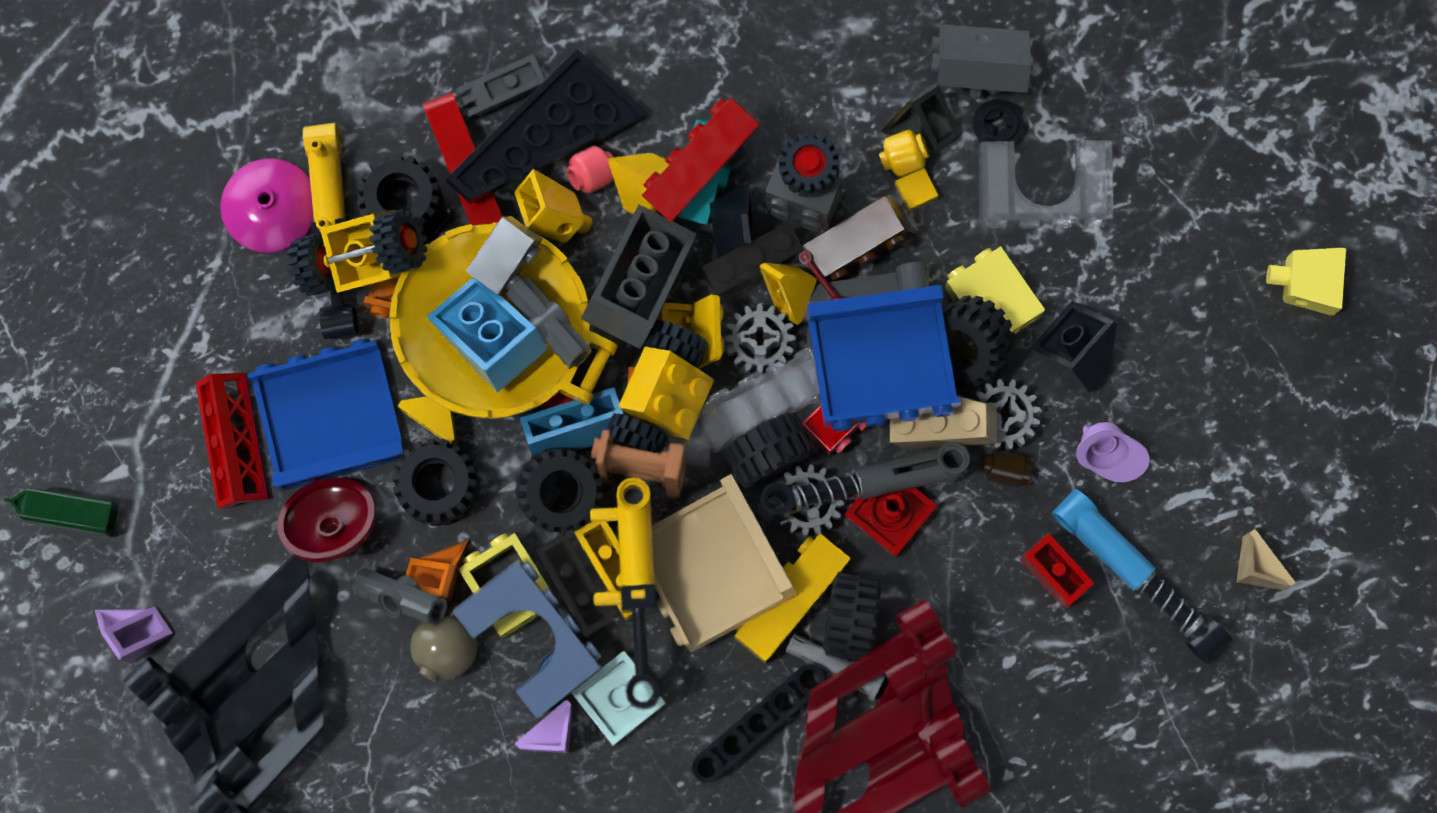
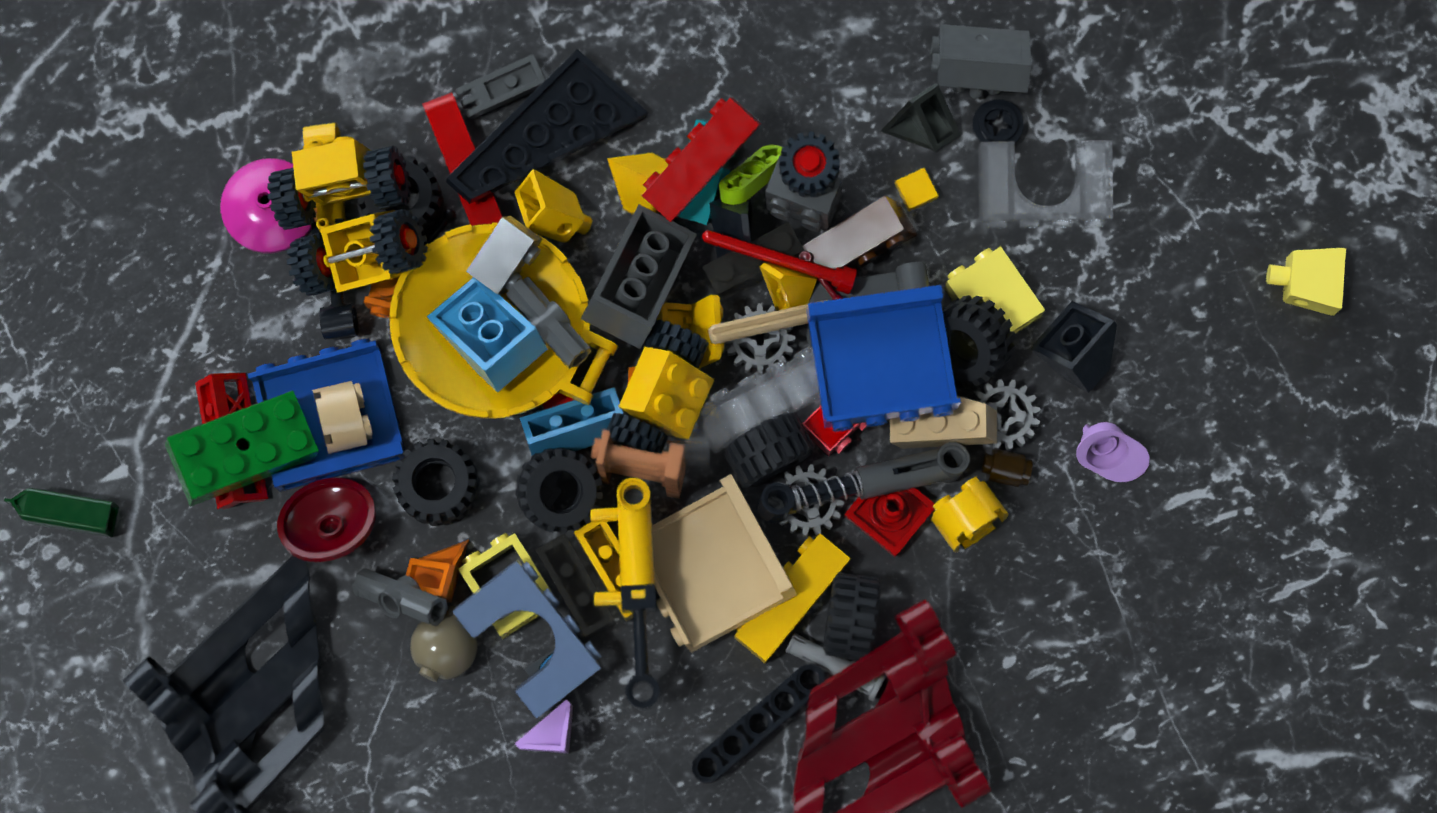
lavender slope [95,606,172,664] -> none
yellow slope [398,396,458,445] -> none
coral head [566,146,614,194] -> none
light aqua plate [572,651,666,746] -> none
yellow head [879,130,930,177] -> none
red brick [1019,533,1094,609] -> none
piece [1051,489,1232,664] -> none
tan slope [1237,529,1296,590] -> none
none -> green brick [165,390,319,507]
none -> brick [267,136,411,230]
none -> tan brick [313,381,372,454]
none -> red piece [702,230,857,295]
none -> tan axle [708,300,829,344]
none -> lime beam [719,145,783,205]
none -> yellow brick [931,477,1009,553]

